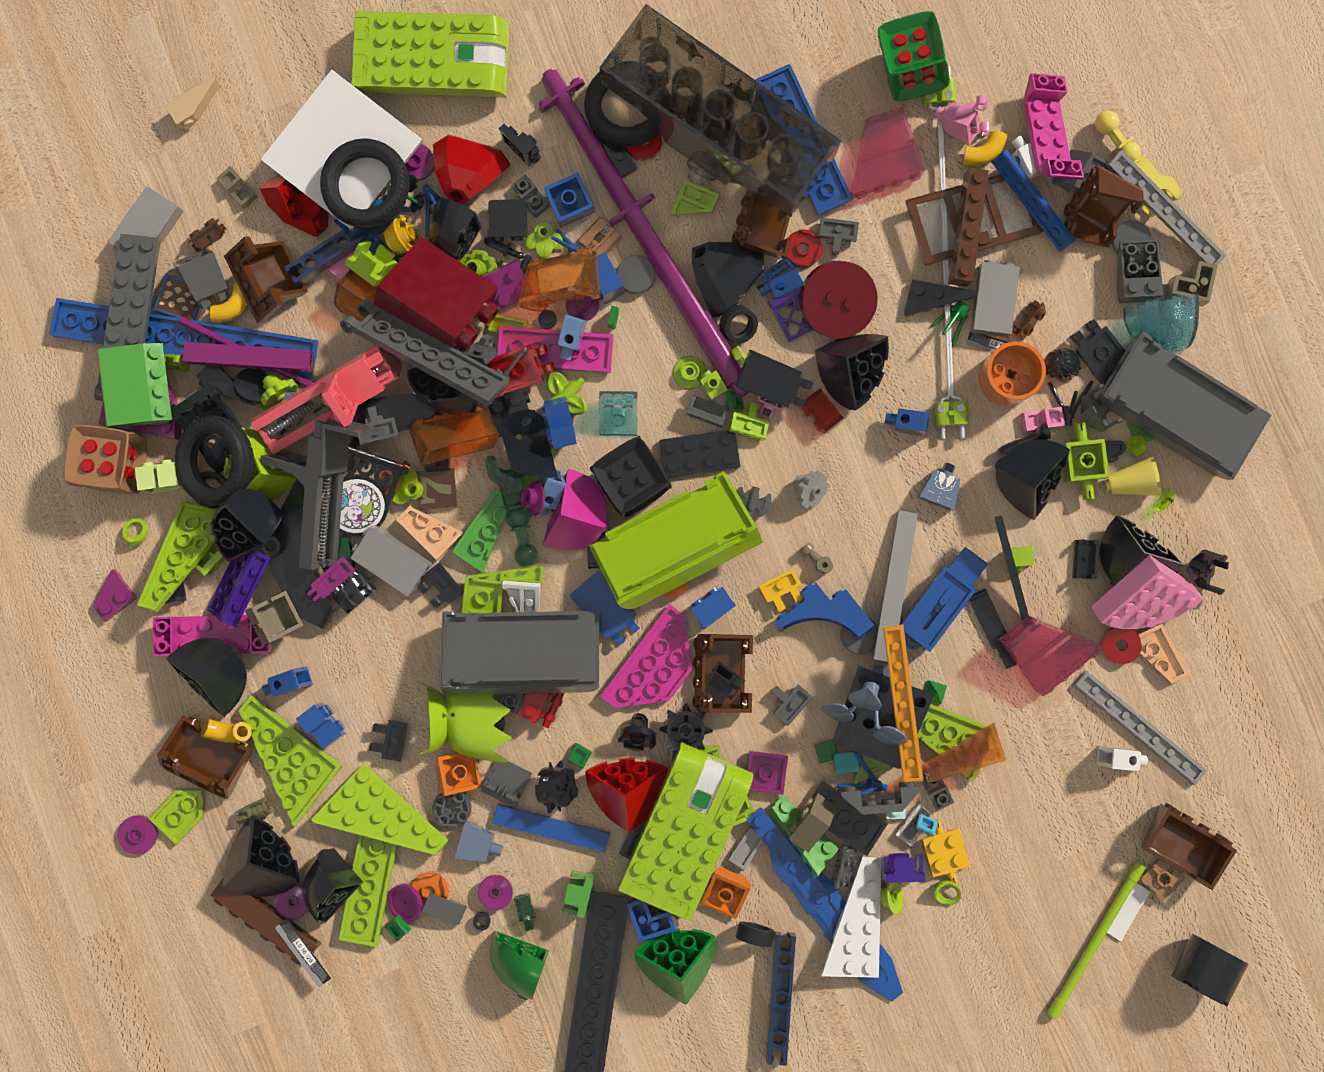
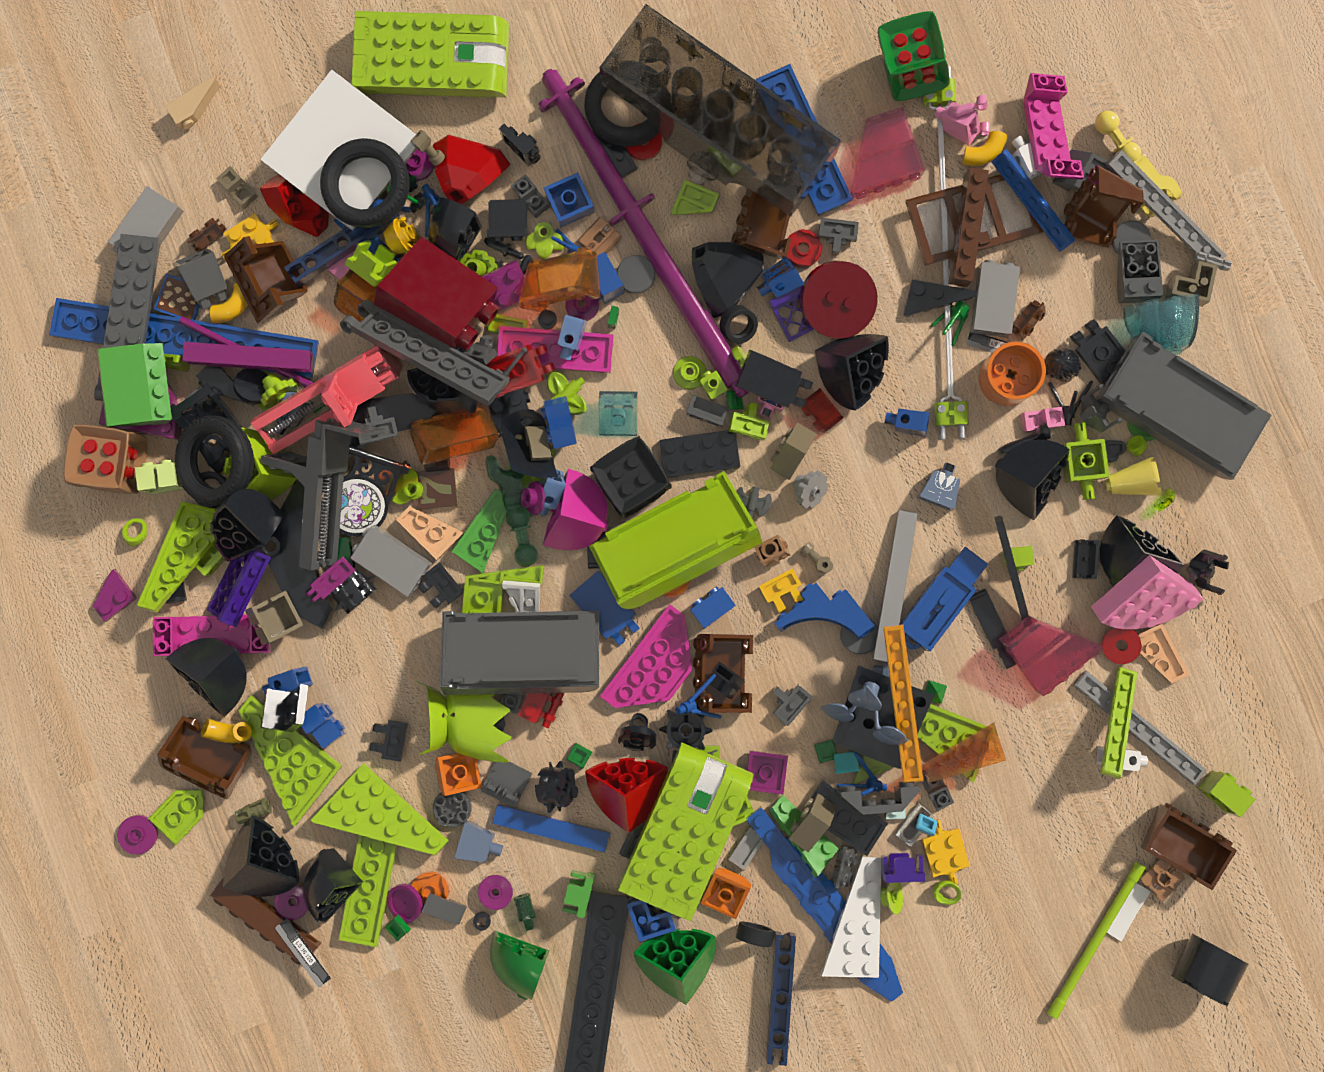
none -> yellow plate [221,213,279,259]
none -> plate [261,684,308,732]
none -> dark tan leg [410,130,445,166]
none -> dark tan slope [525,426,551,461]
none -> blue plant [676,674,721,719]
none -> medium nougat head [754,535,791,567]
none -> dark tan brick [770,422,817,480]
none -> lime tile [1100,667,1138,779]
none -> light grey axle [1194,251,1232,271]
none -> lime brick [1197,771,1256,818]

